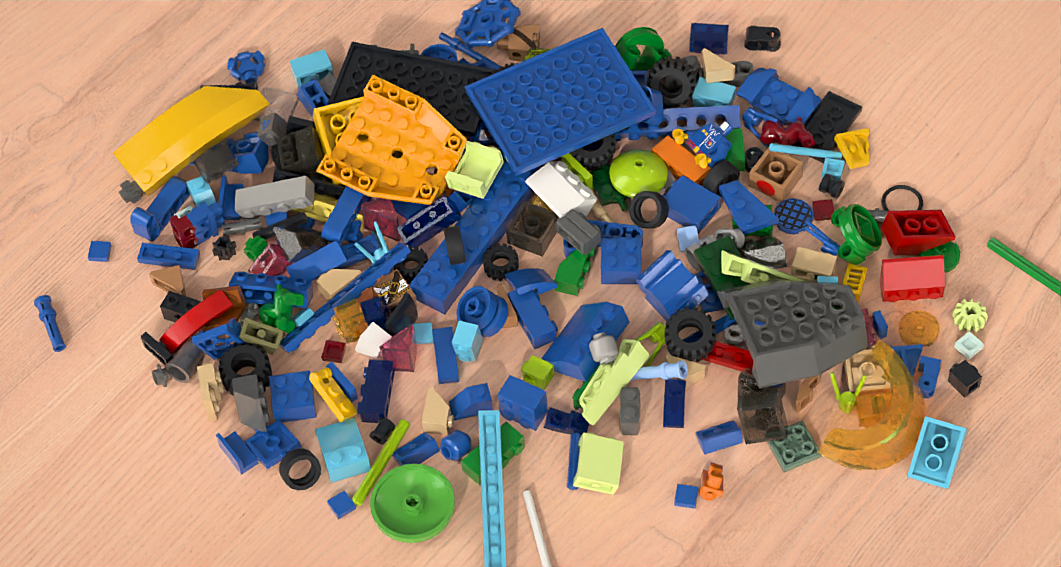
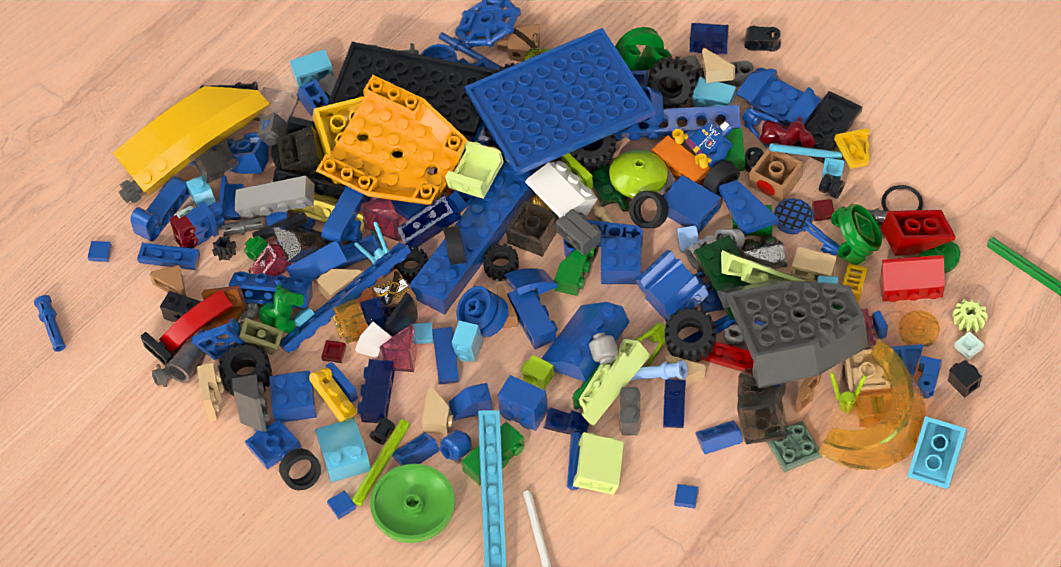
blue panel [216,431,259,475] -> none
blue piece [227,50,266,84] -> none
orange hips [700,462,724,500] -> none

